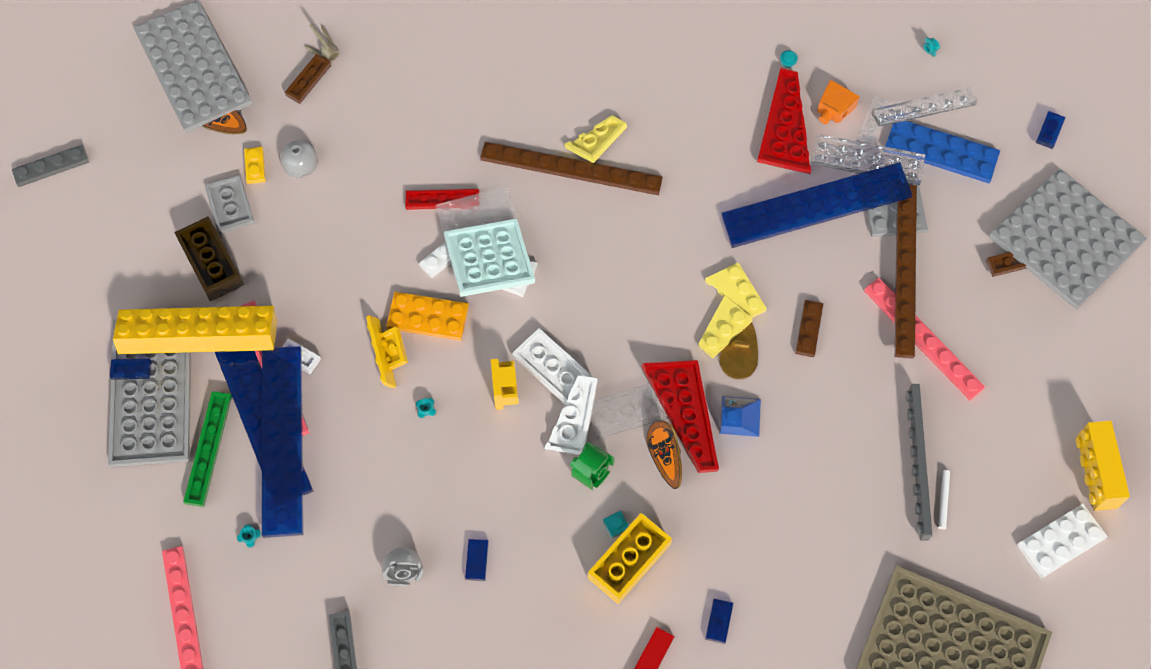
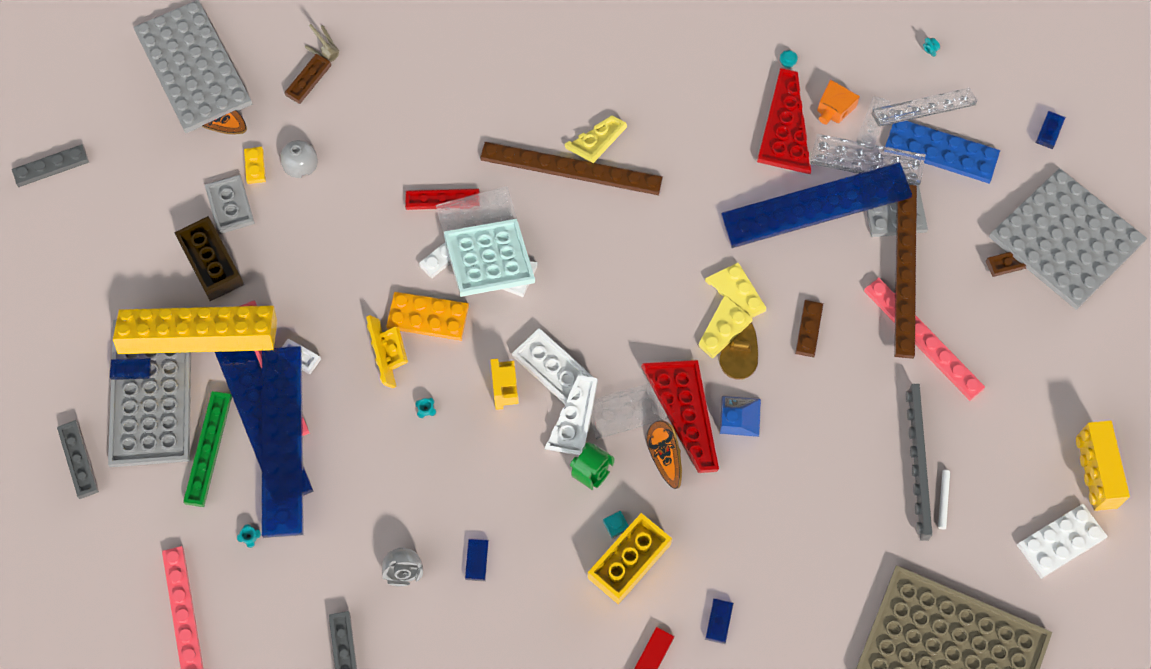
none -> dark grey plate [57,420,99,499]

